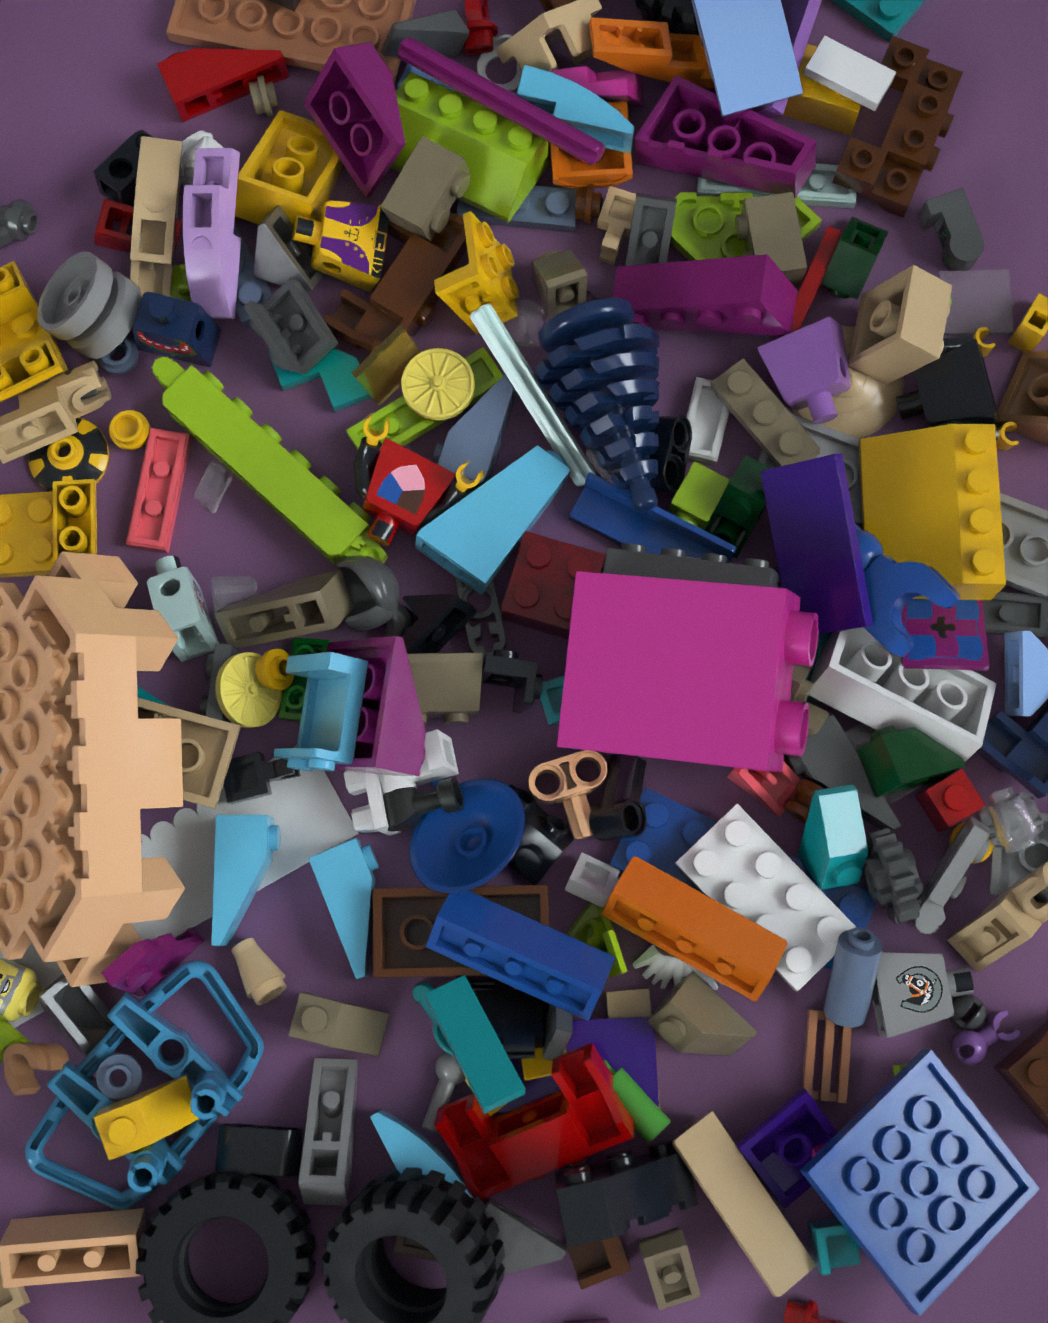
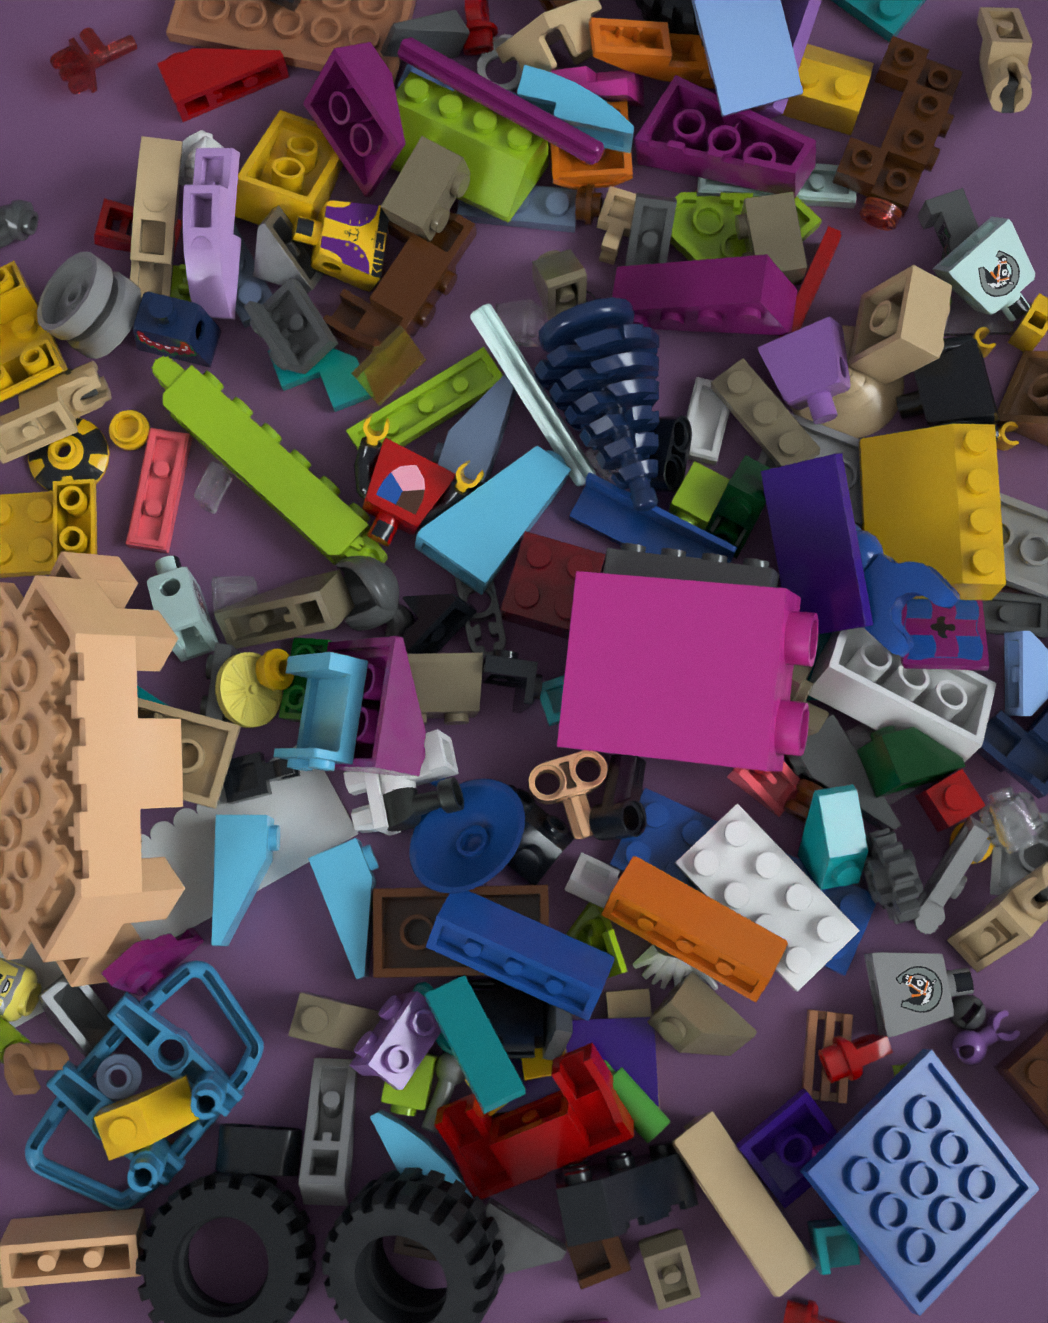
black leg [93,130,154,206] -> none
sand blue plate [98,336,139,375] -> none
tan cone [231,938,287,1005] -> none
dark tan plate [249,75,279,117] -> none
light yellow wheel [401,348,475,421] -> none
yellow bracket [434,211,519,335] -> none
white tile [804,36,896,111] -> none
dark green slope [821,216,888,300] -> none
sand blue brick [824,927,883,1027] -> none
none -> clear red arm [50,27,137,94]
none -> medium lavender bracket [349,991,441,1090]
none -> lime brick [381,1053,437,1116]
none -> red piece [818,1034,893,1083]
none -> clear red tile [859,197,902,231]
none -> light aqua torso [932,217,1035,321]
none -> tan plate [977,7,1033,113]

